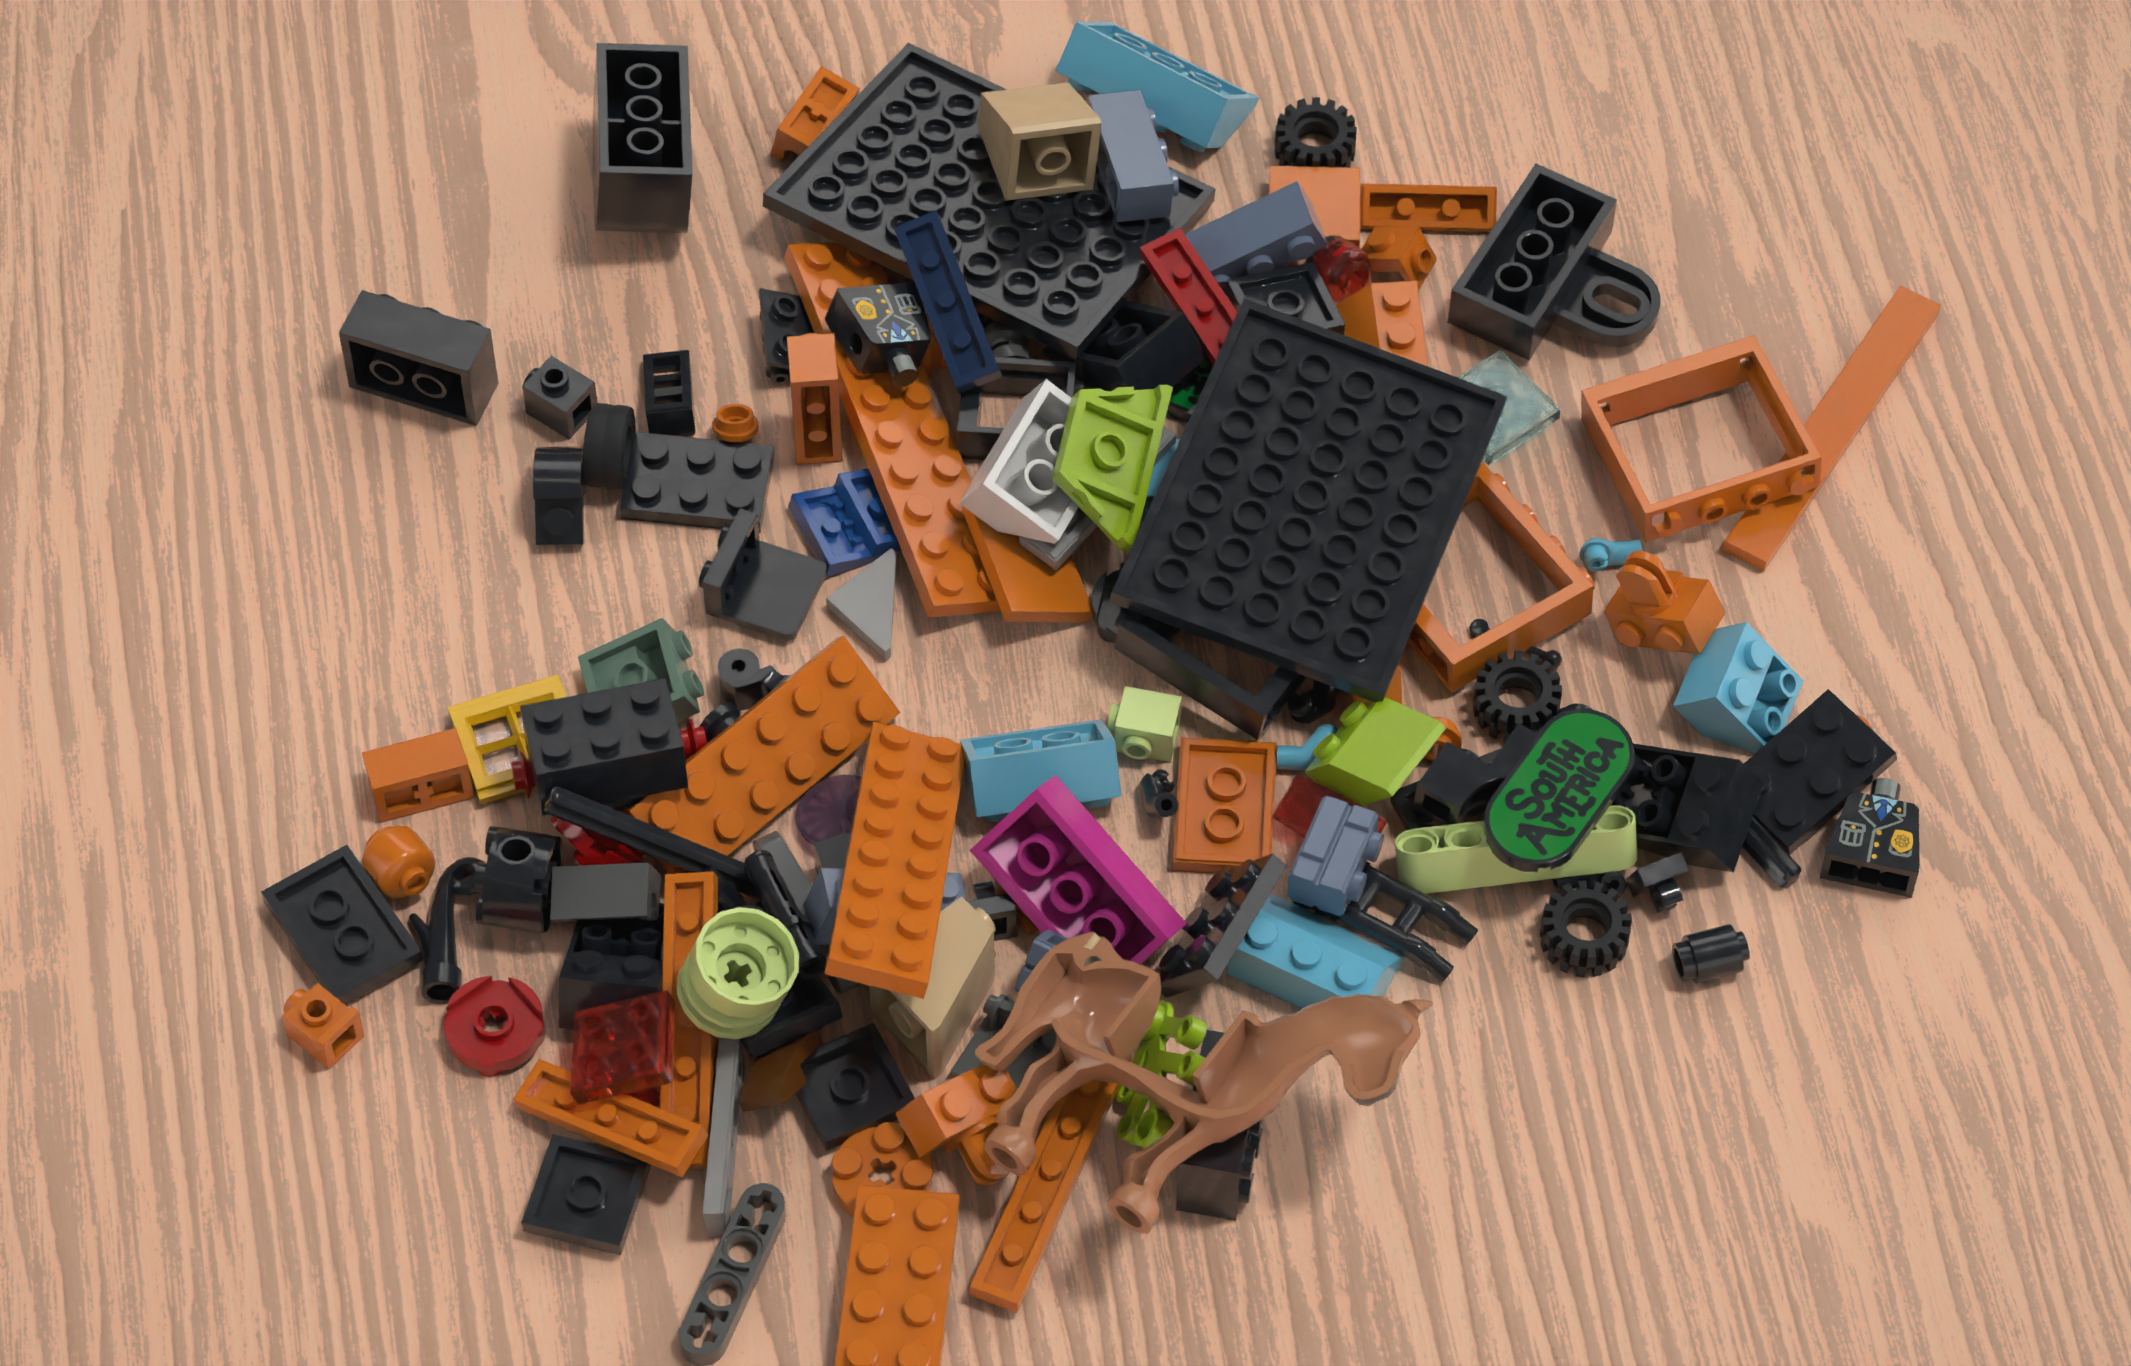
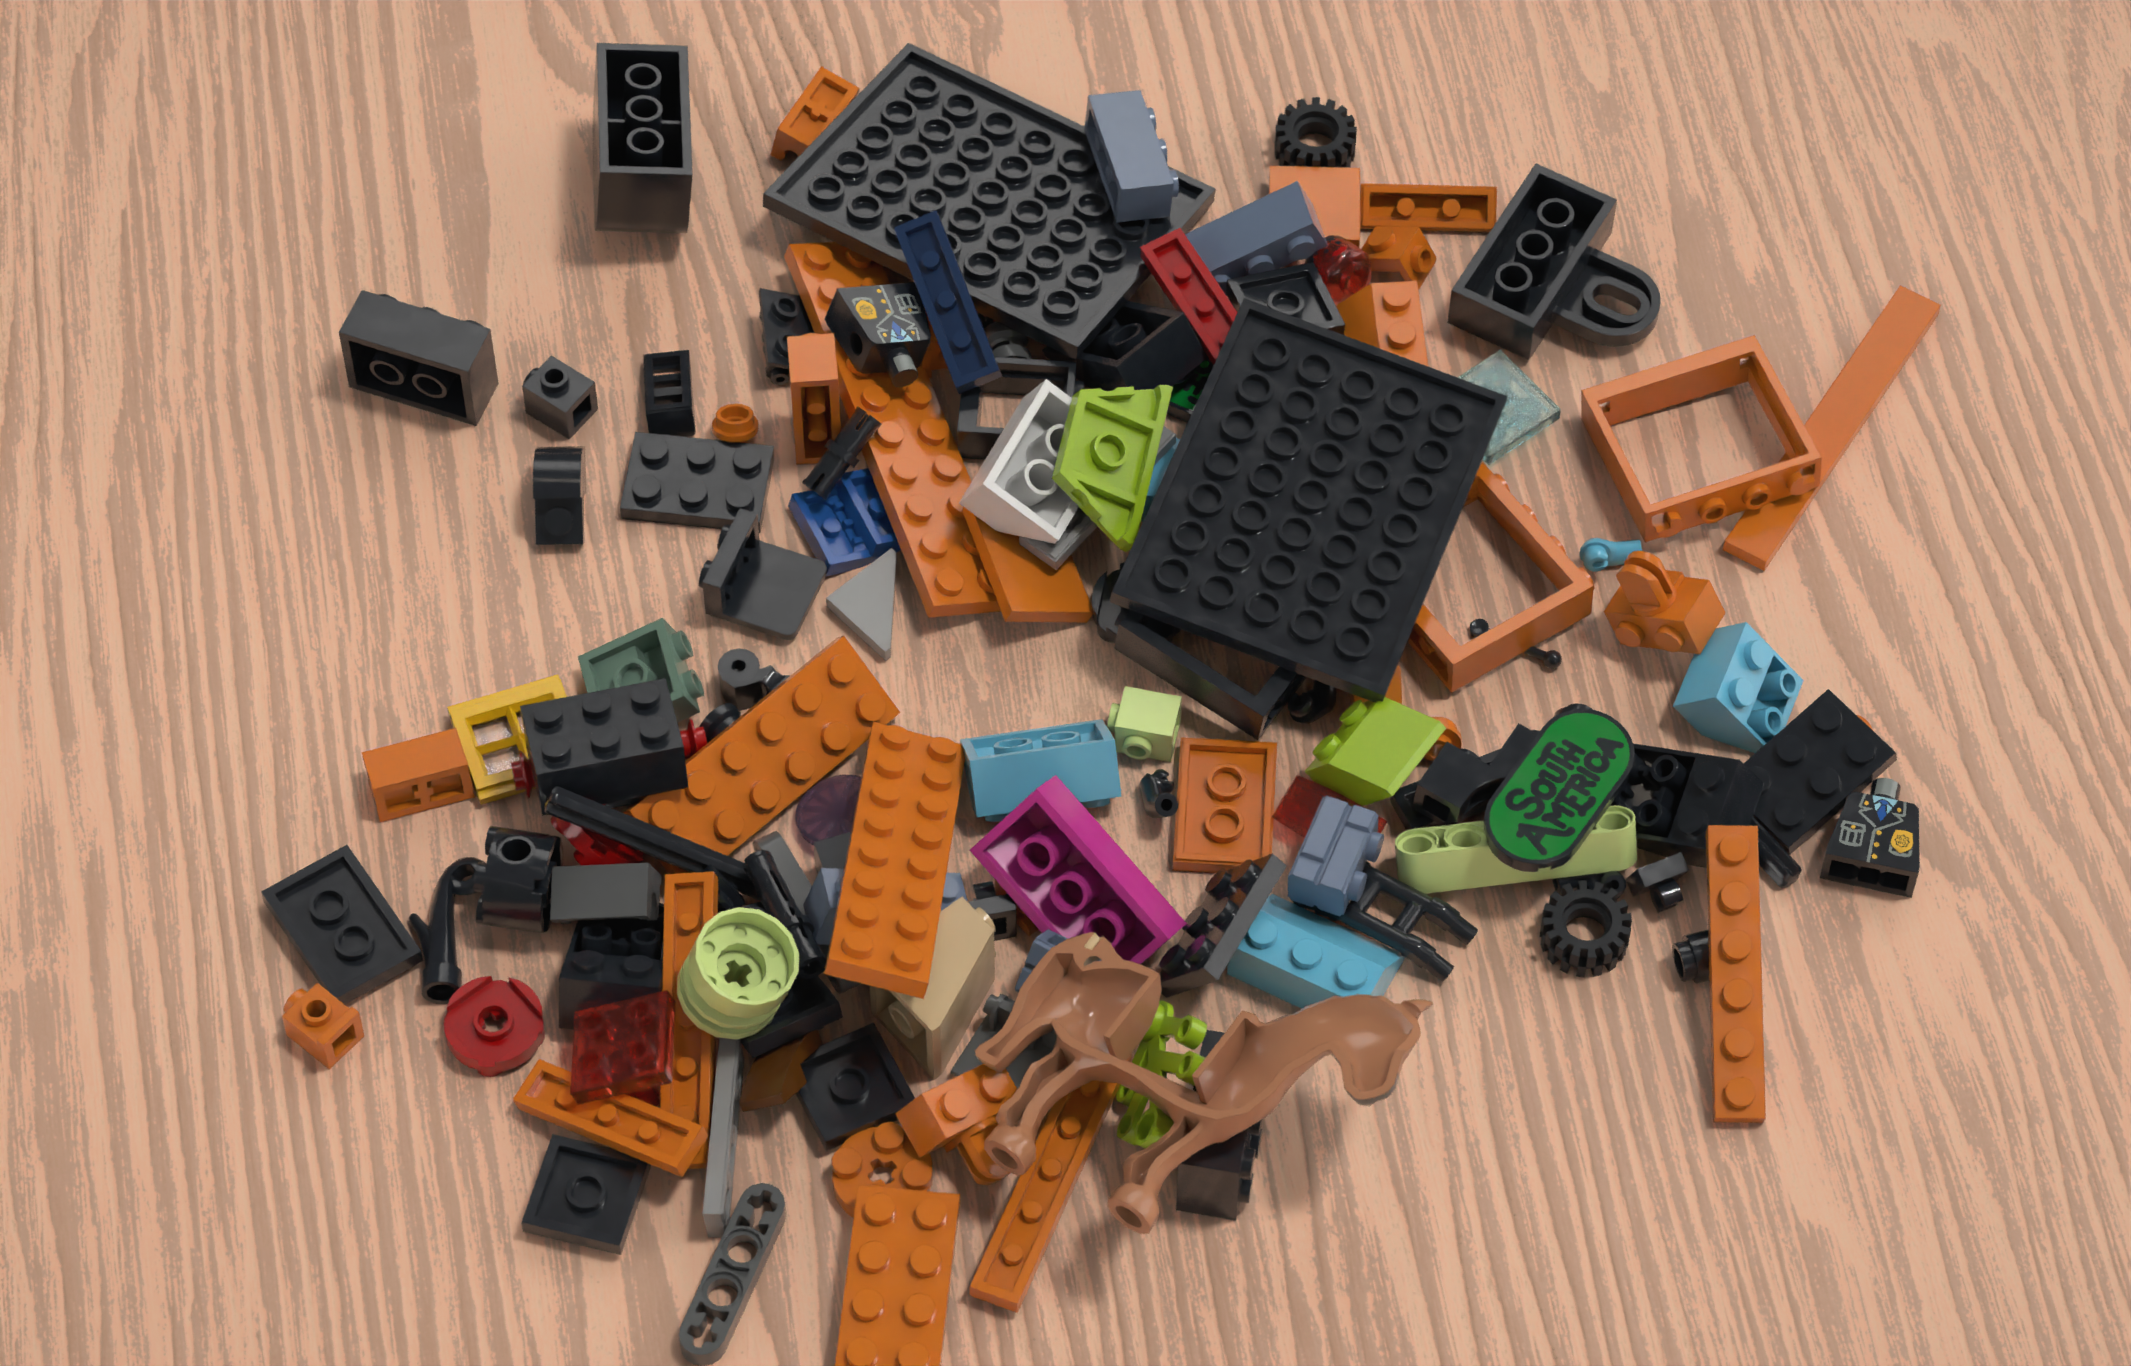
orange head [362,826,436,899] -> none
black tyre [583,403,636,490] -> none
tan slope [978,82,1102,201] -> none
medium azure slope [1055,21,1259,152] -> none
medium azure arm [1276,724,1338,771] -> none
black tyre [1473,651,1562,743] -> none
none -> black pin [802,406,882,500]
none -> orange plate [1706,825,1766,1123]

